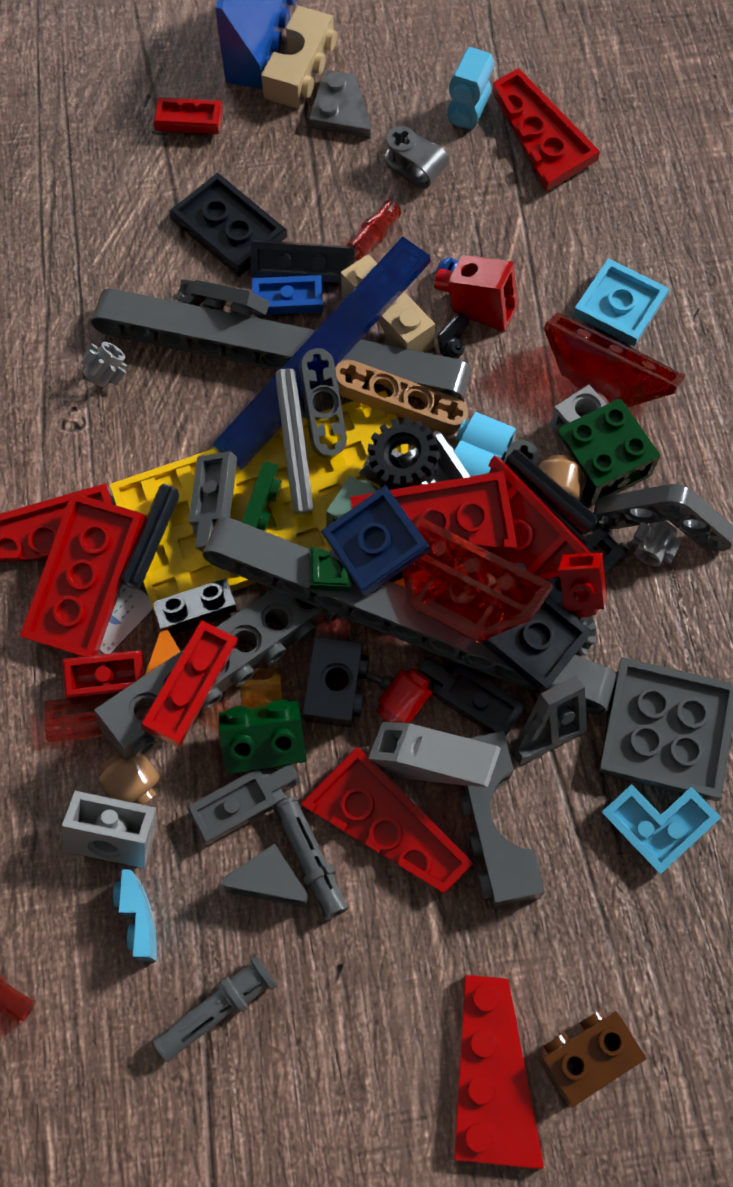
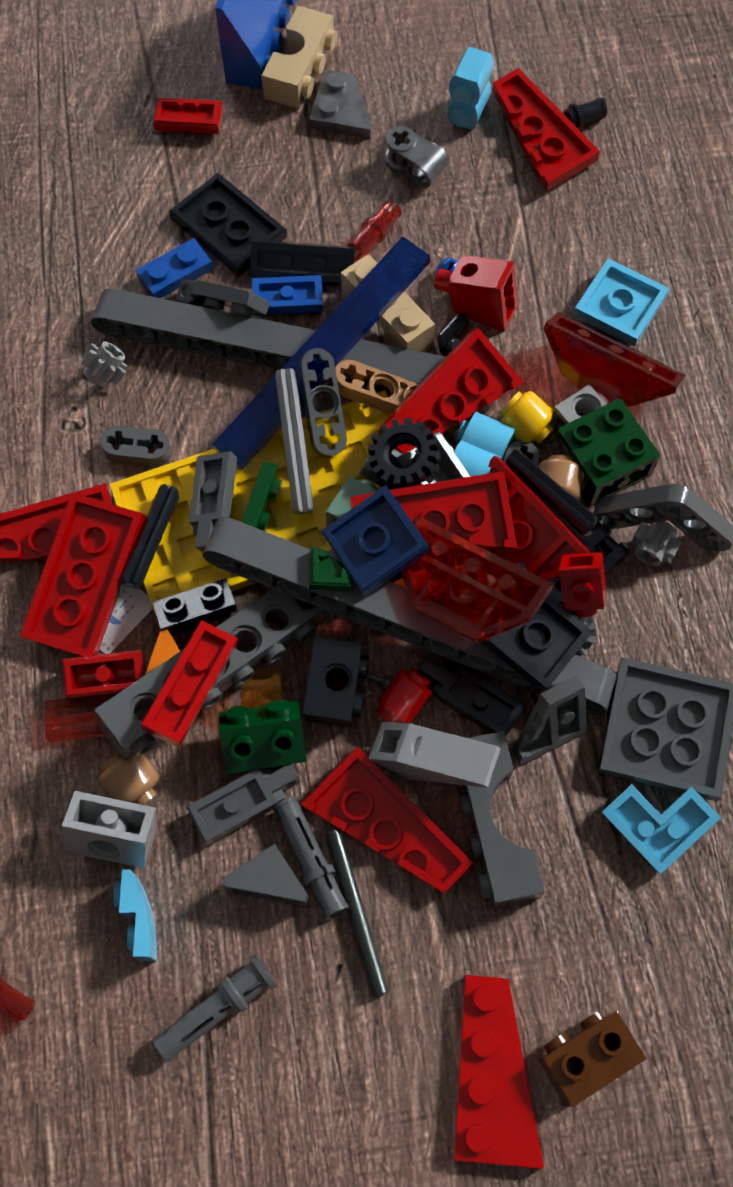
none -> dark grey beam [101,426,172,467]
none -> blue plate [136,238,213,298]
none -> pearl dark grey bar [325,829,389,997]
none -> red wing [376,328,524,454]
none -> yellow head [499,391,554,444]
none -> black pin [563,97,607,129]

